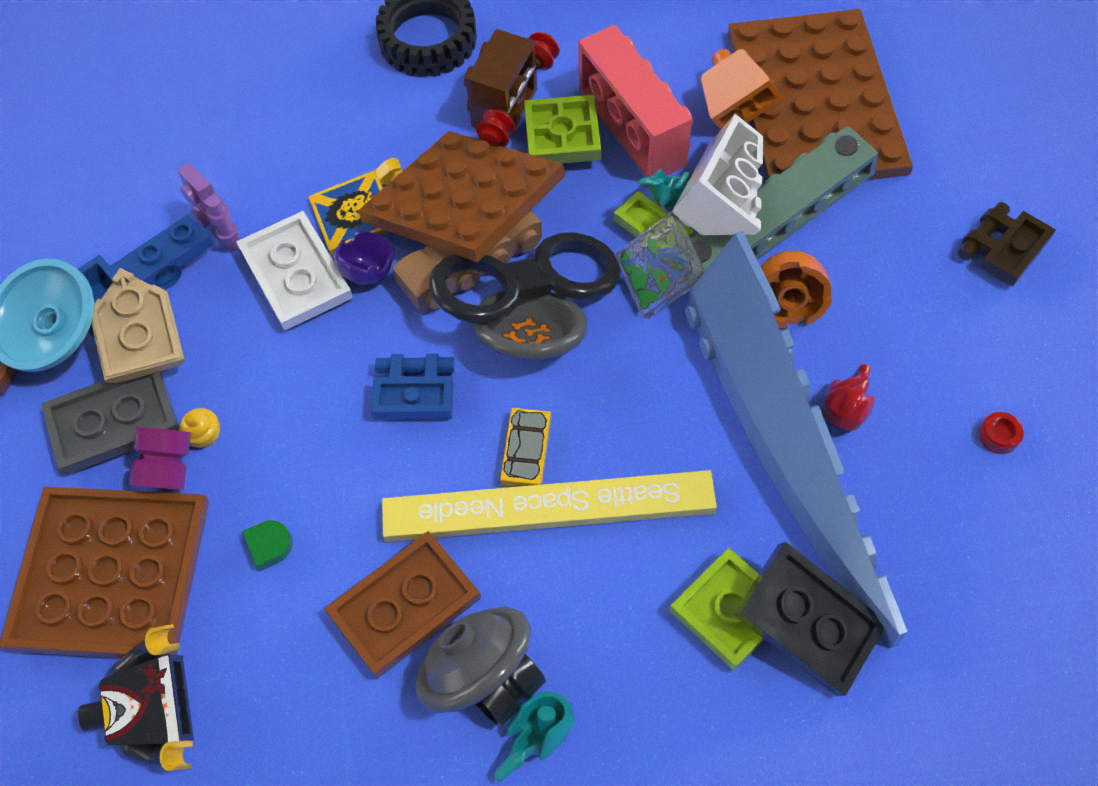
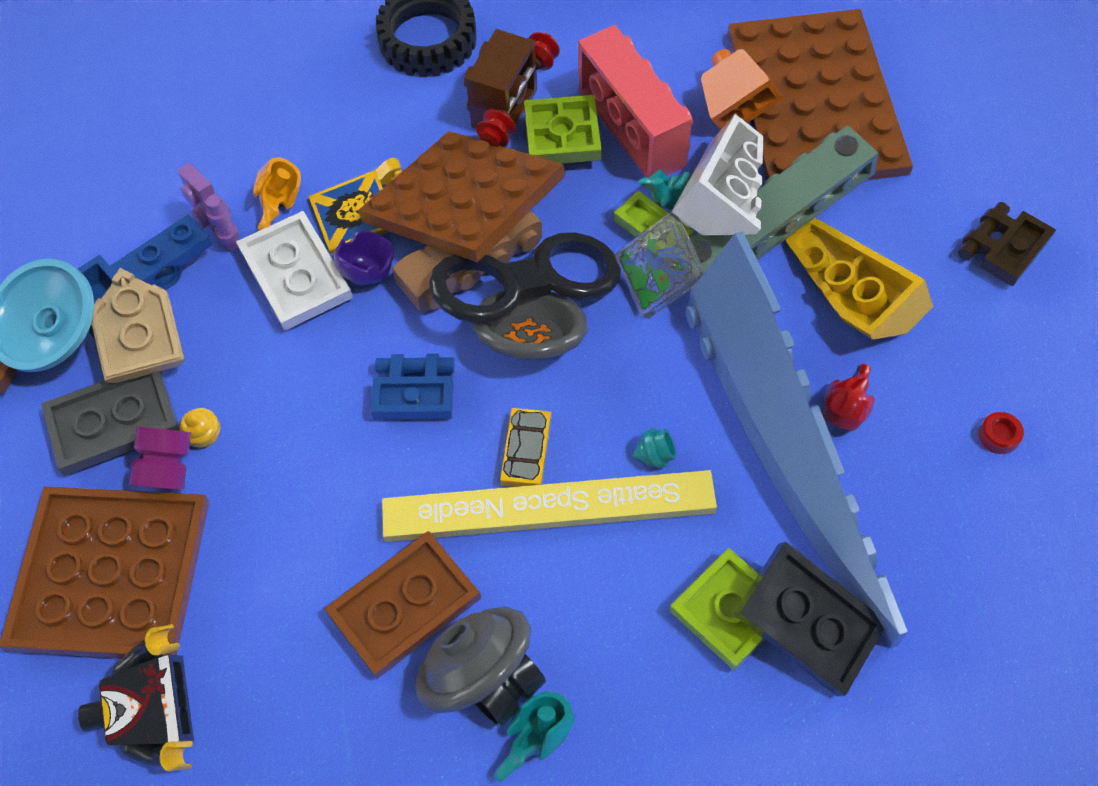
green tile [242,520,293,571] -> none
orange cylinder [760,250,832,329] -> none
none -> light orange piece [253,157,301,231]
none -> teal plate [632,427,676,468]
none -> yellow wedge [785,218,933,340]

